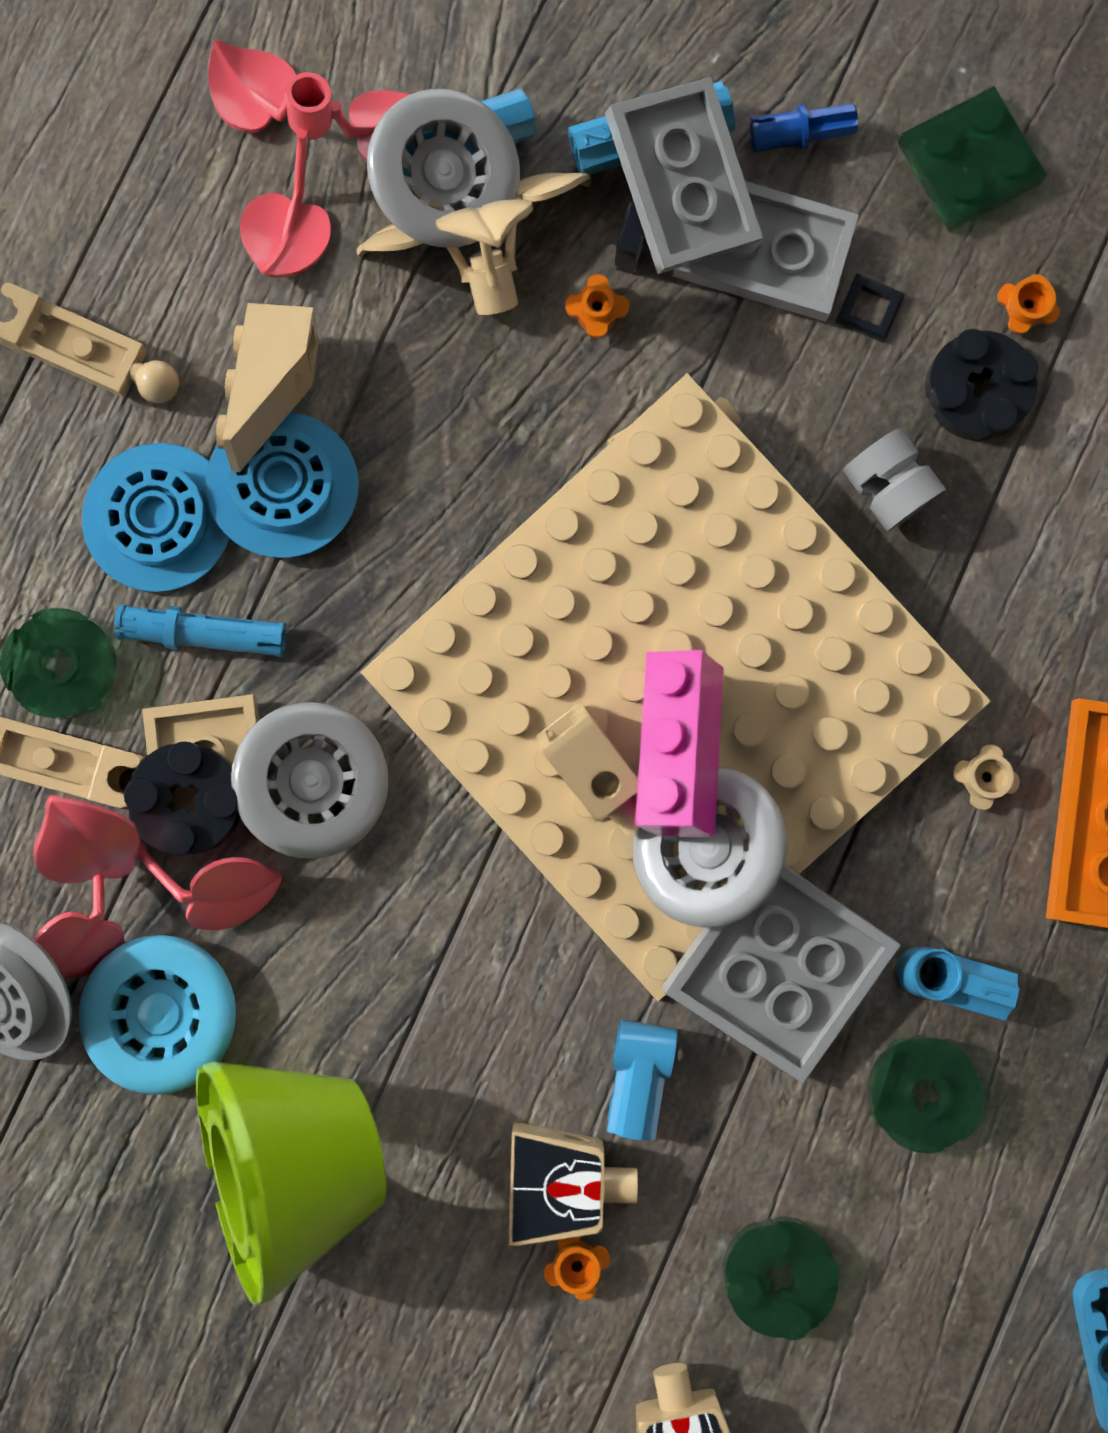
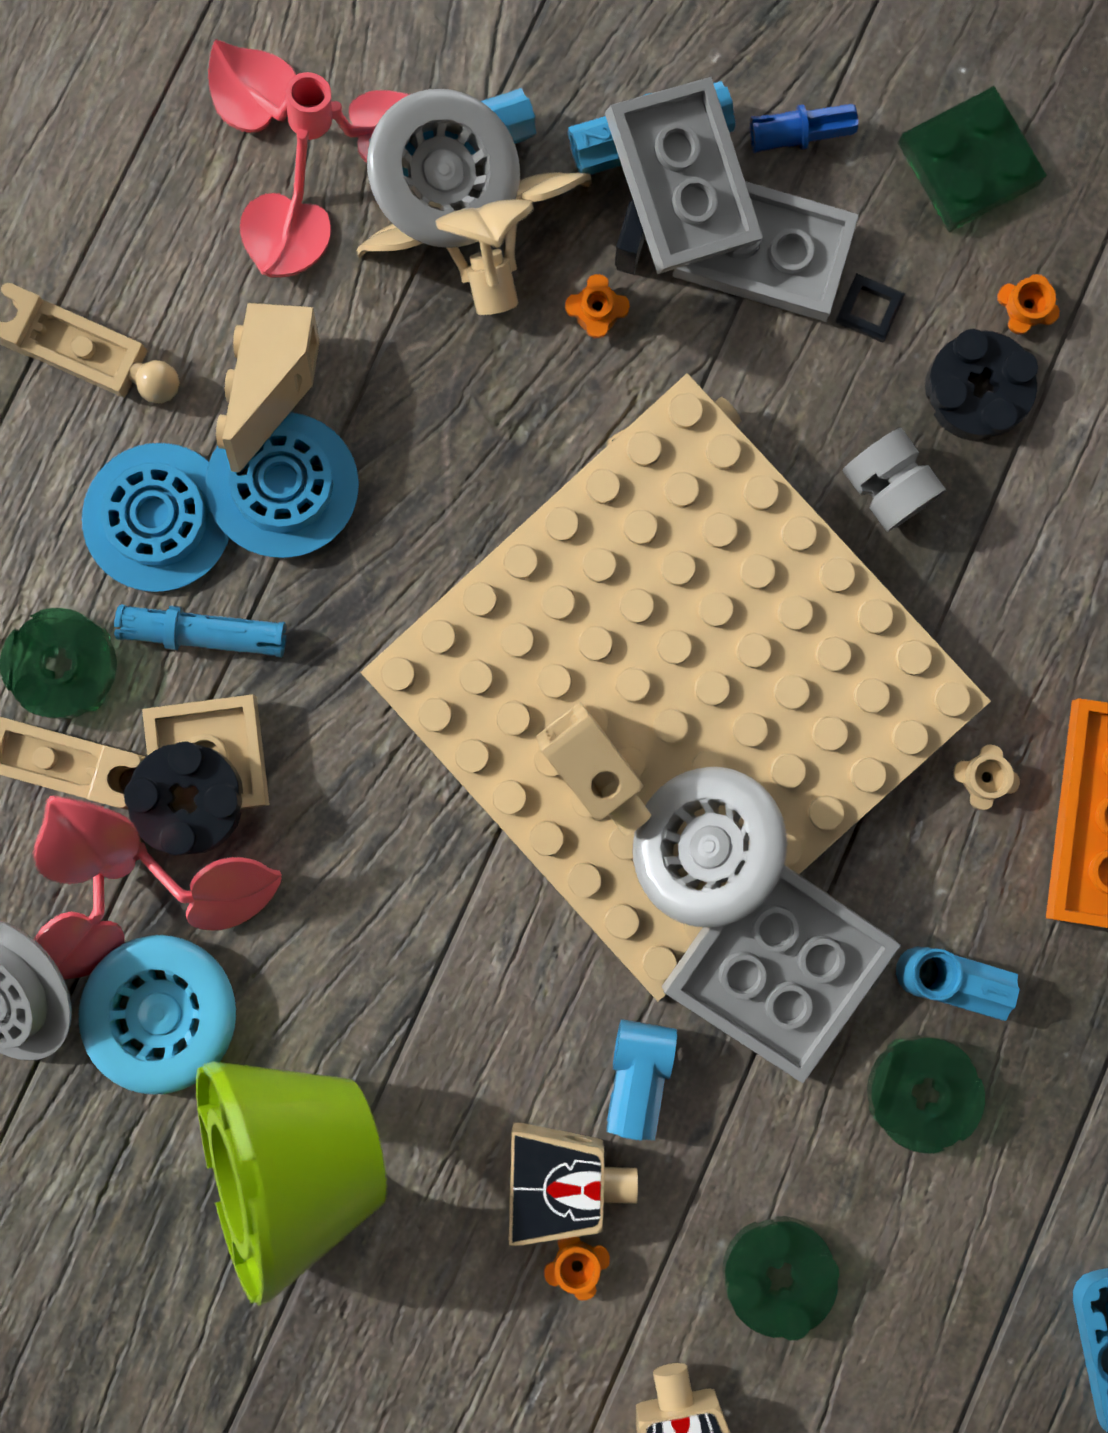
light grey wheel [231,702,389,859] -> none
brick [635,650,724,837] -> none

